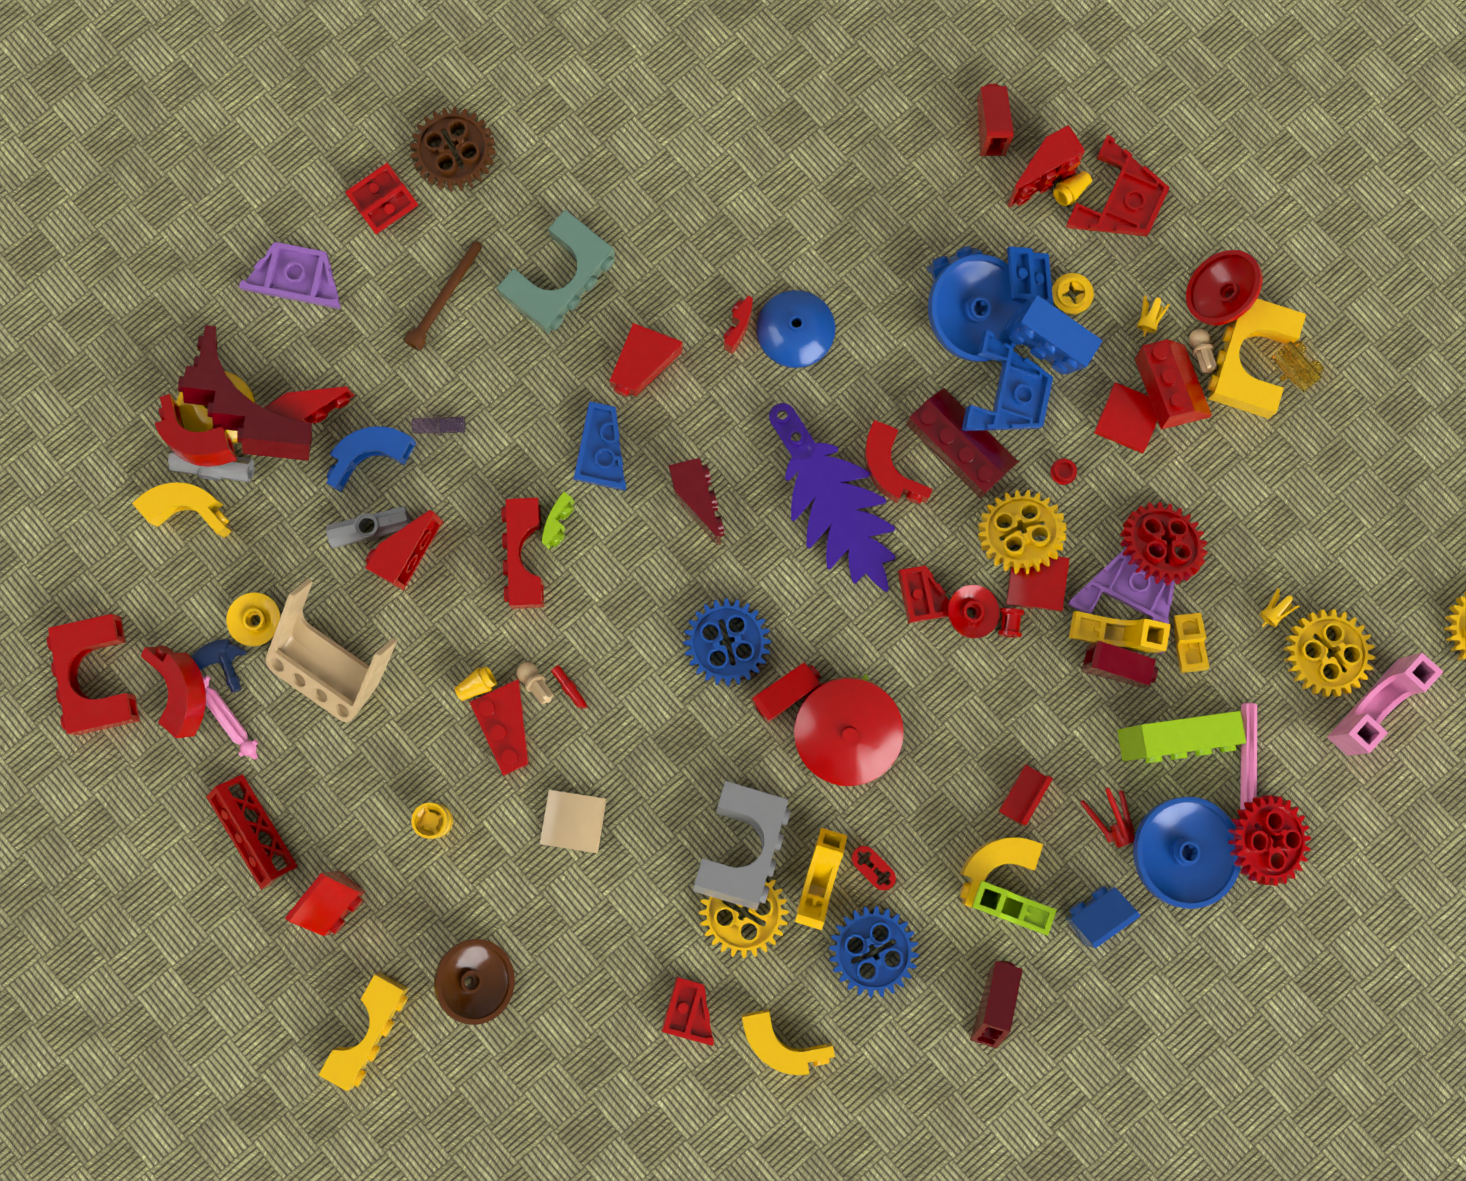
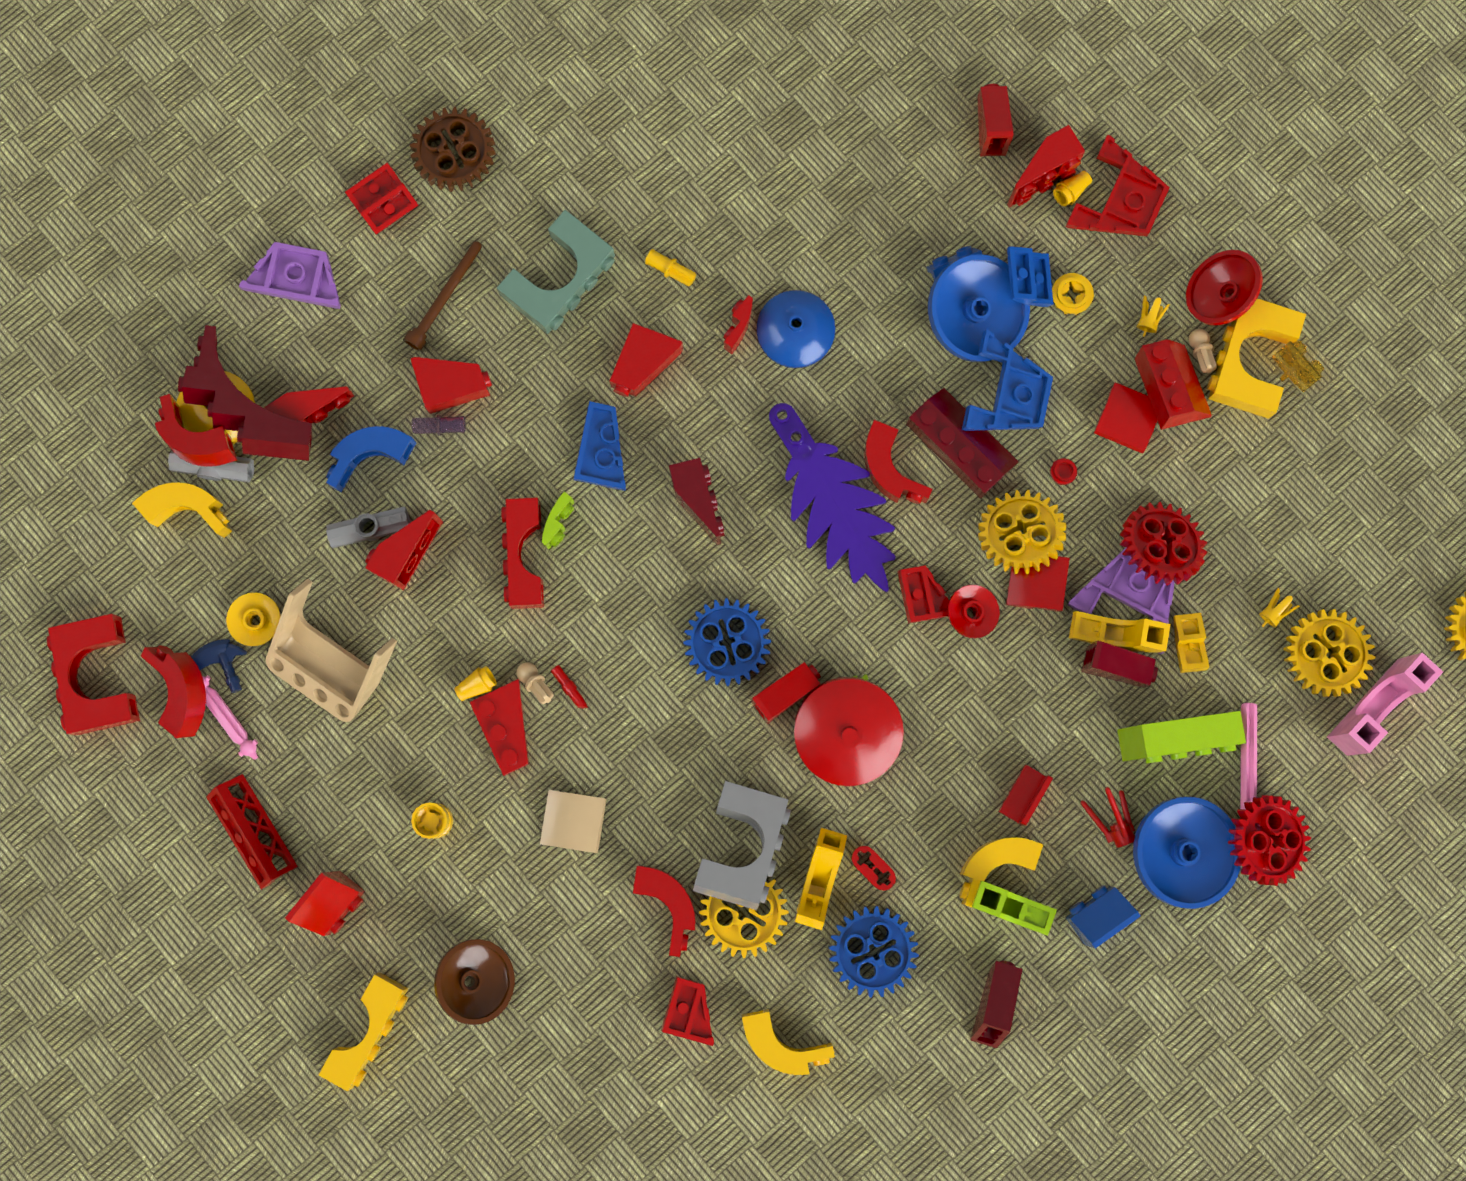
red bush [998,608,1024,638] -> none
blue brick [1003,295,1103,374] -> none
none -> red slope [410,357,492,414]
none -> red arch [633,865,696,957]
none -> yellow axle [645,249,696,286]

